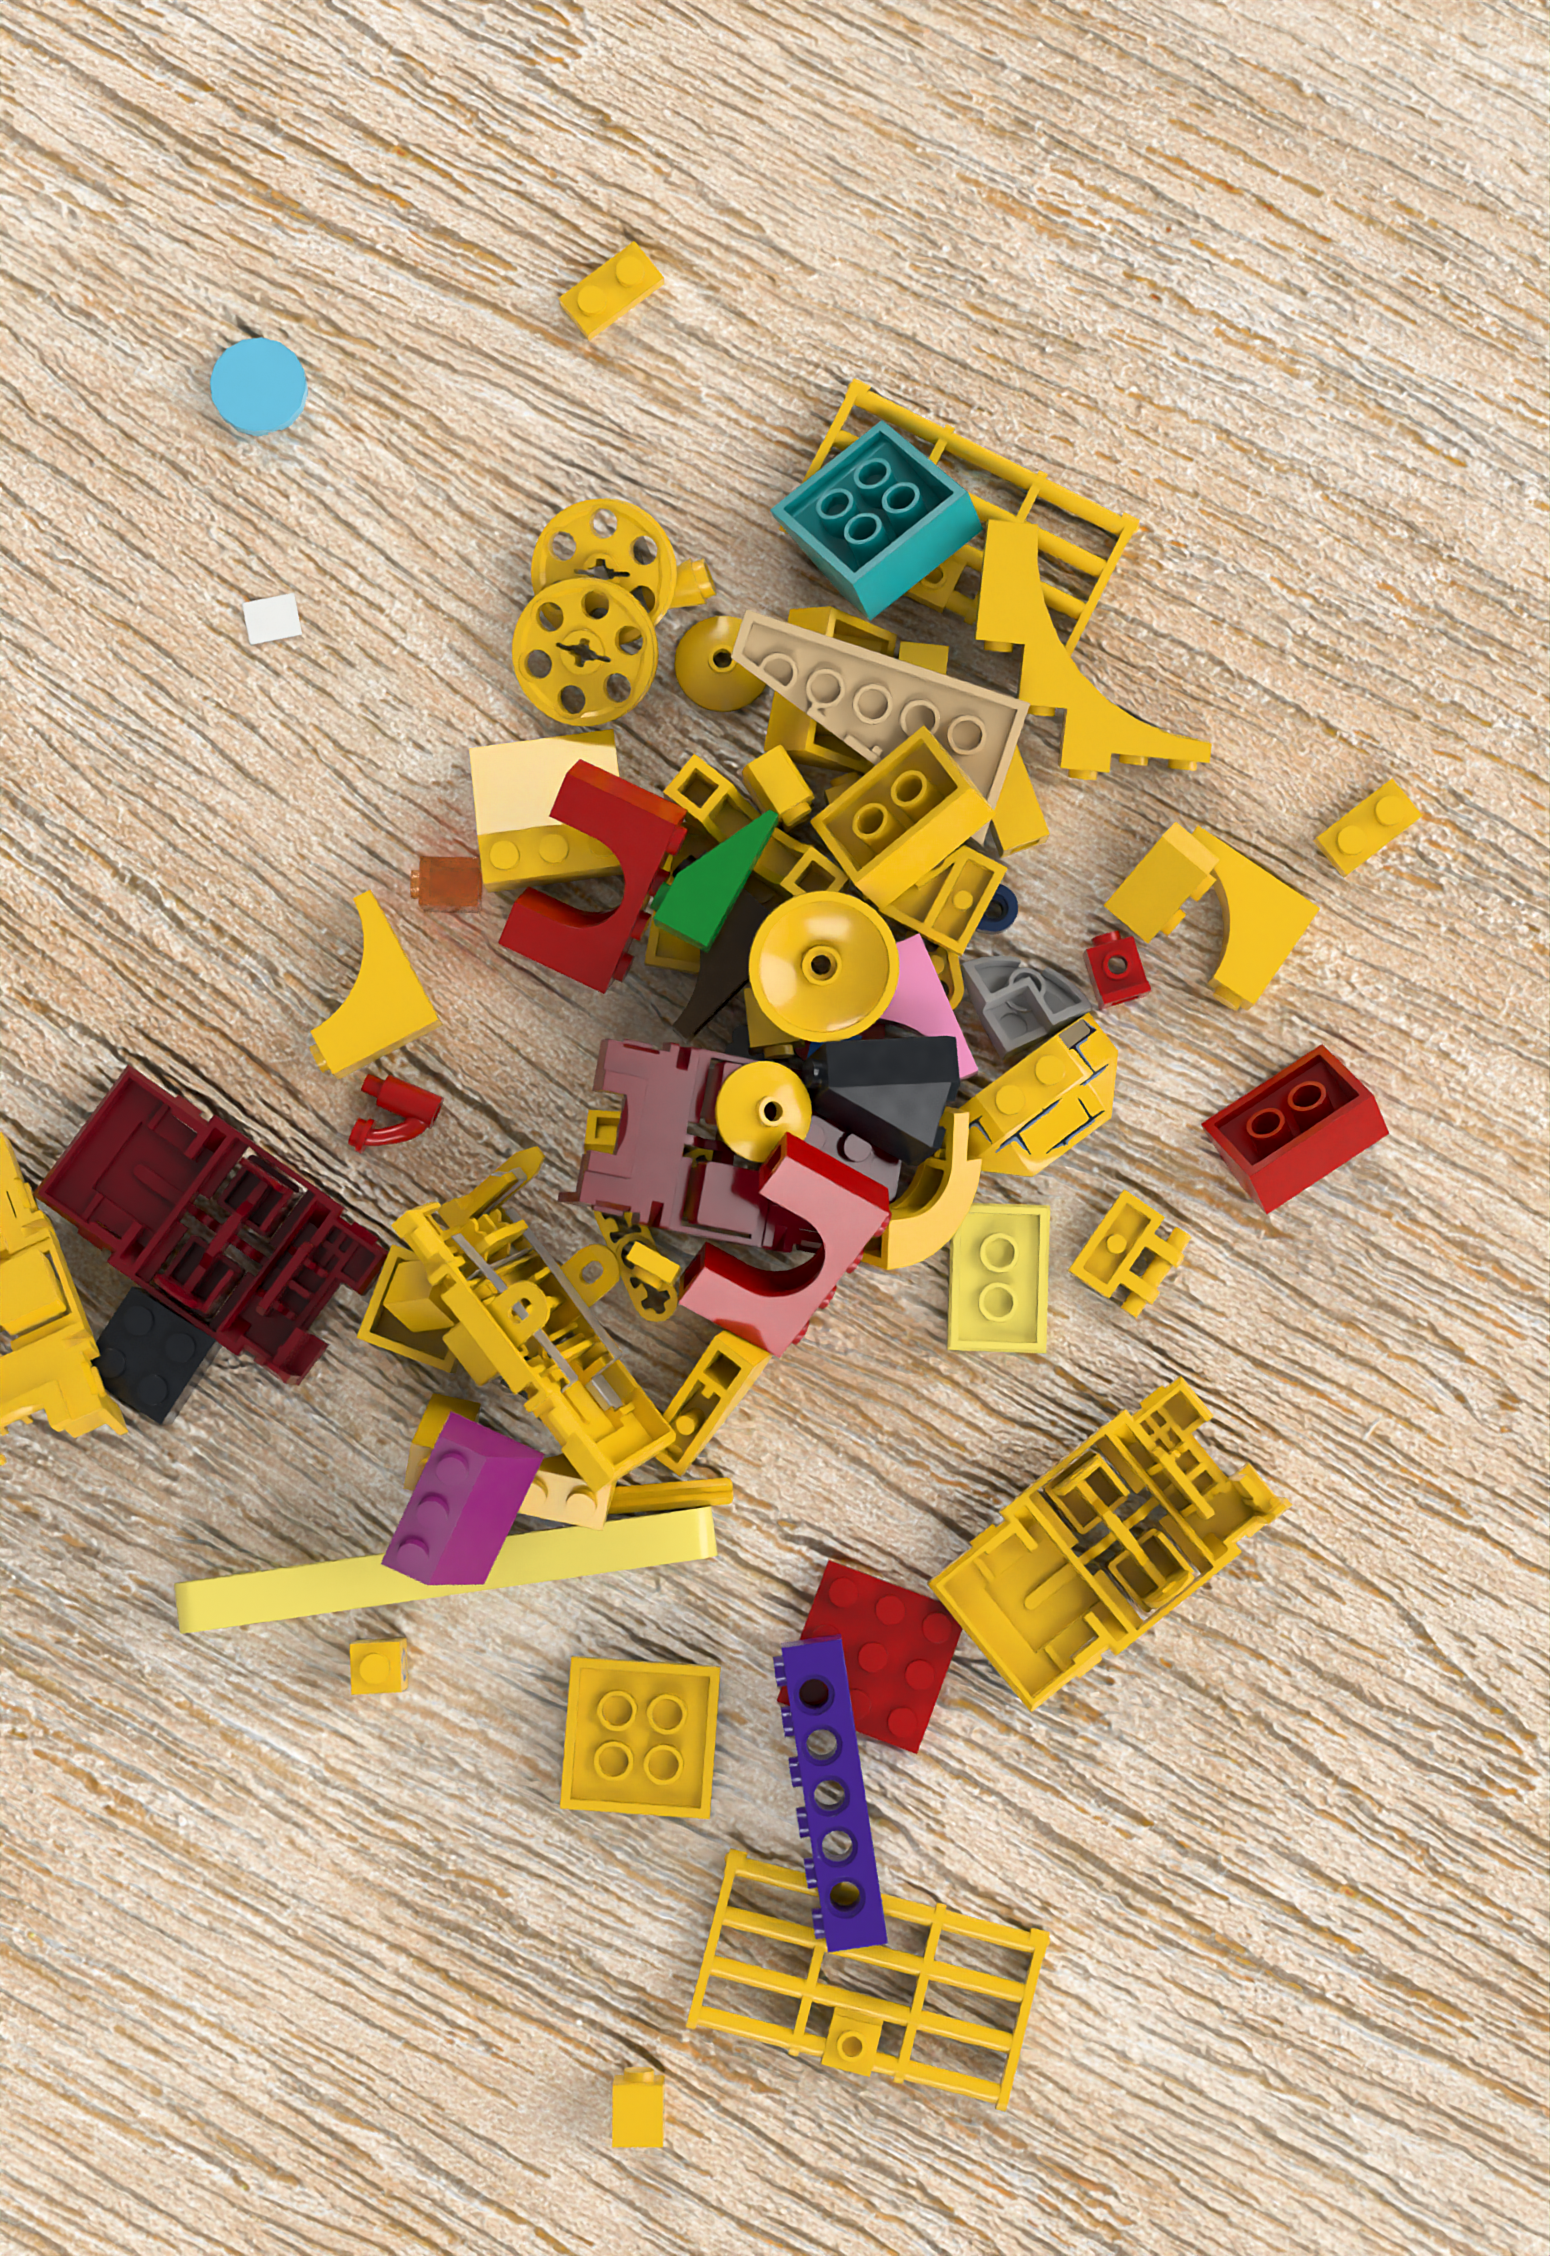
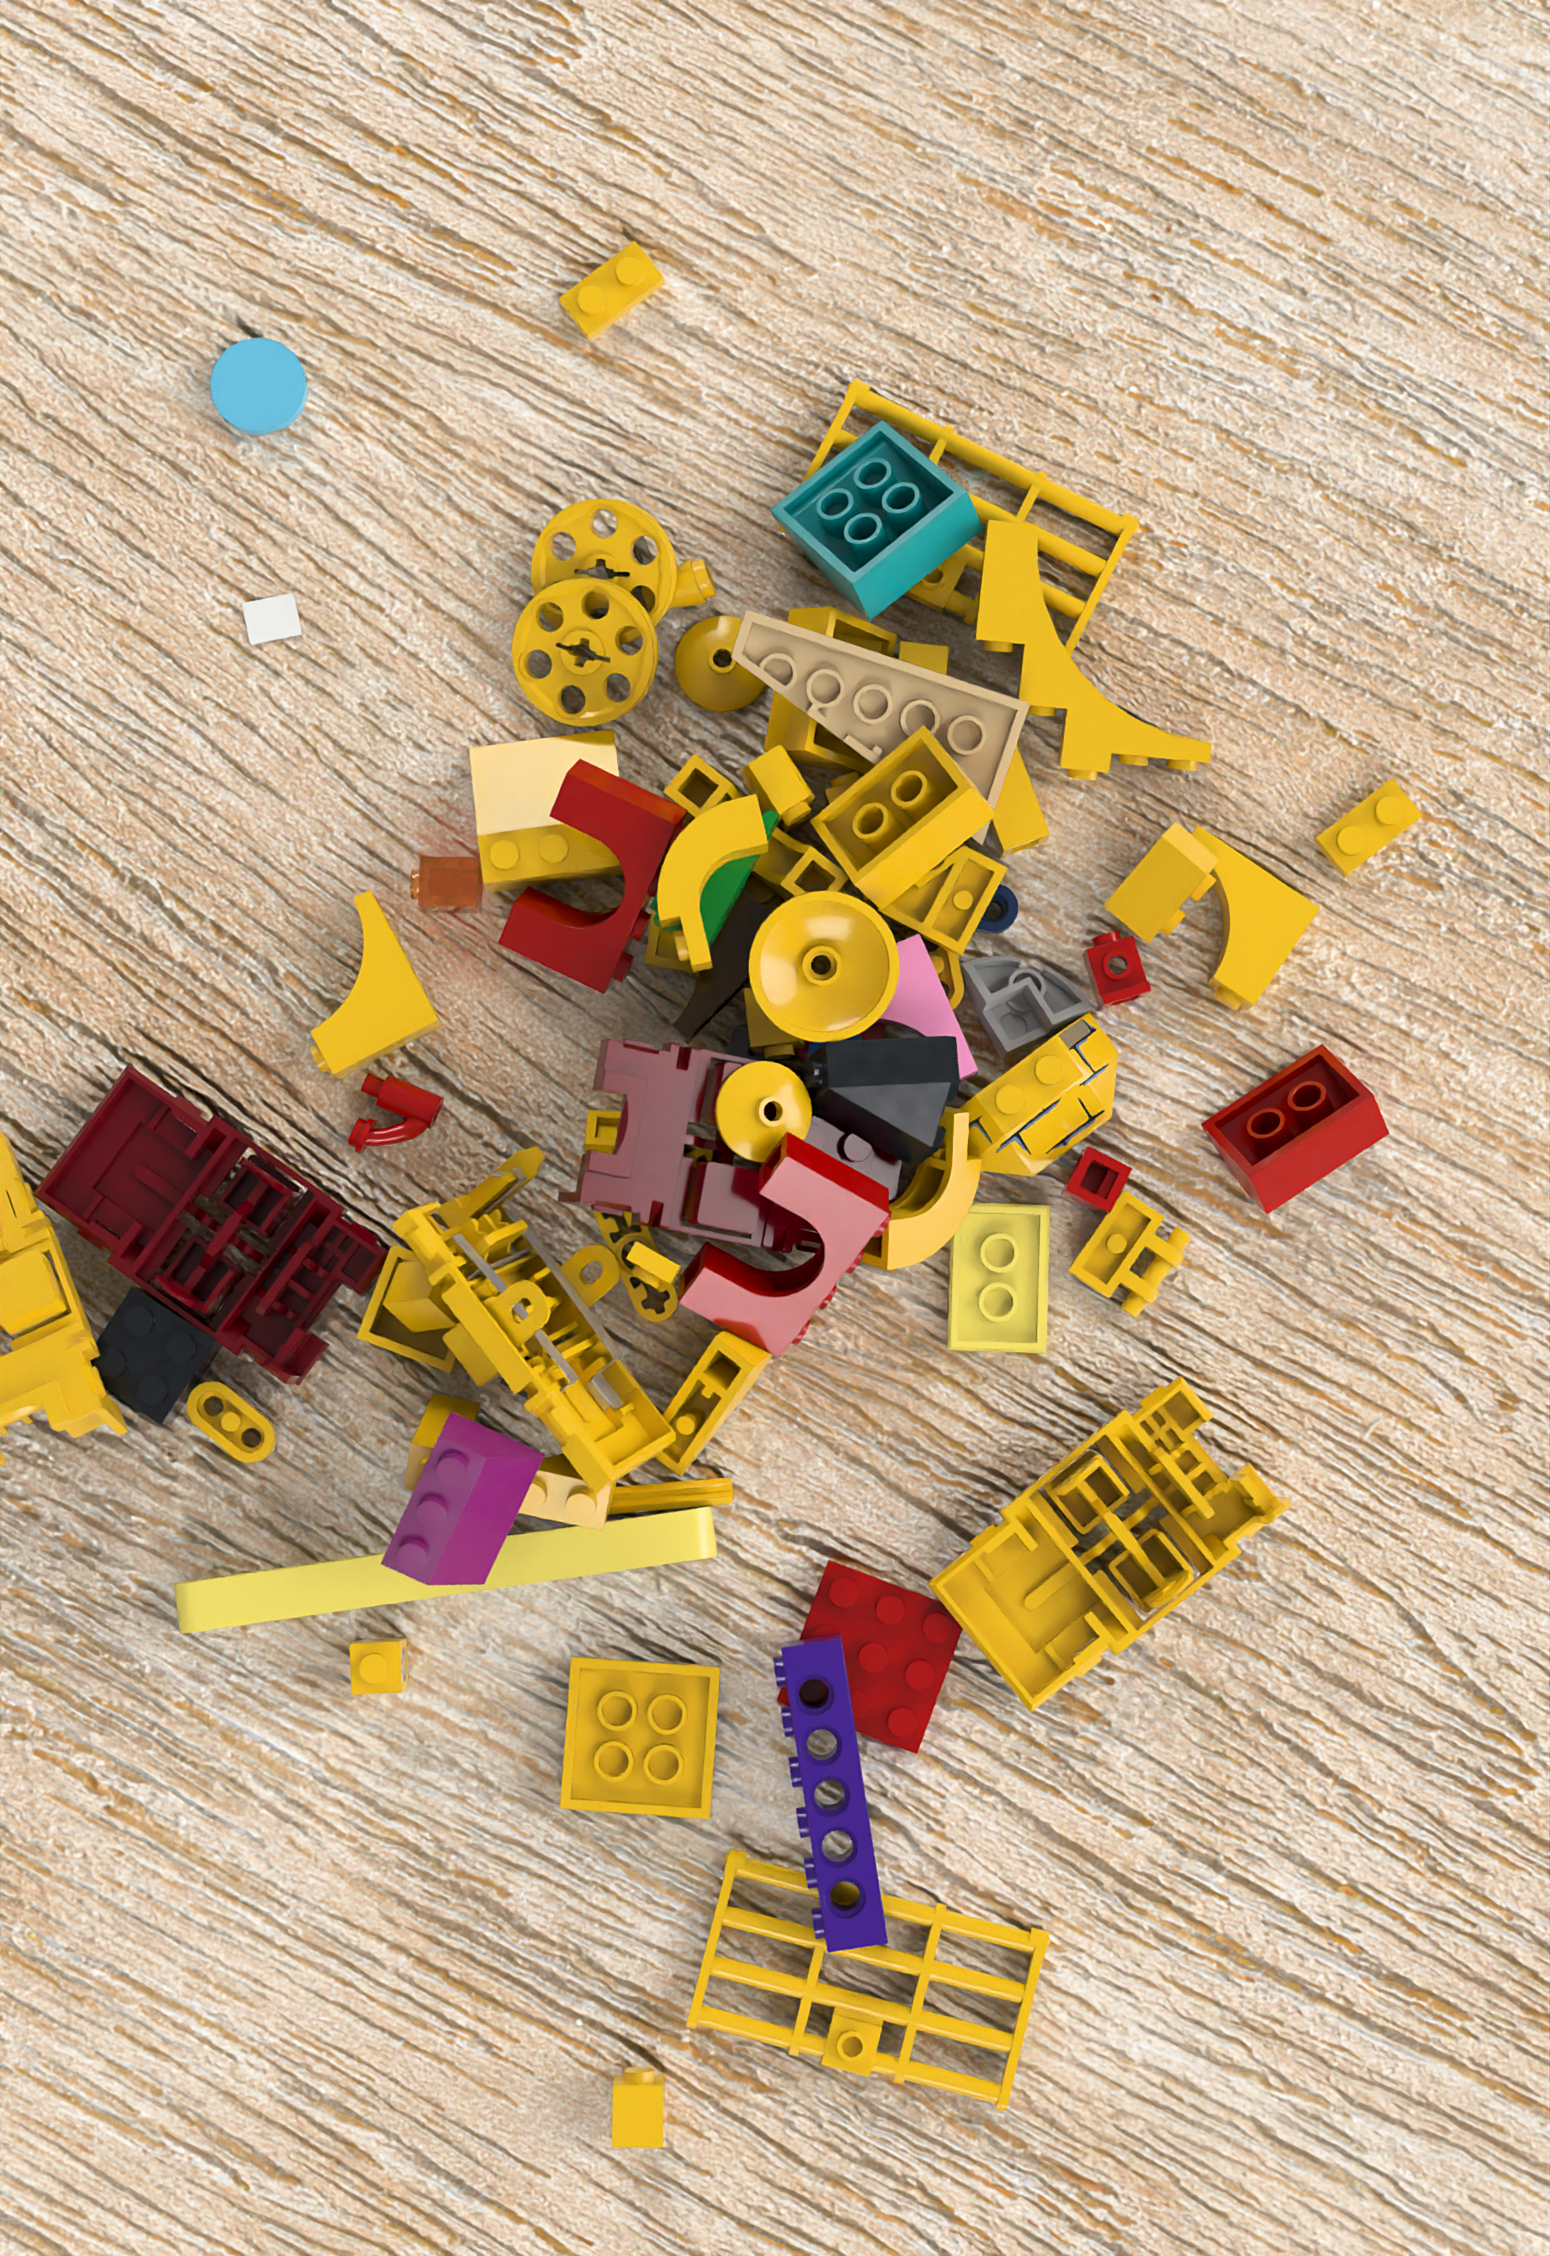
none -> yellow plate [187,1381,277,1463]
none -> yellow arch [657,794,768,972]
none -> red brick [1061,1146,1133,1213]

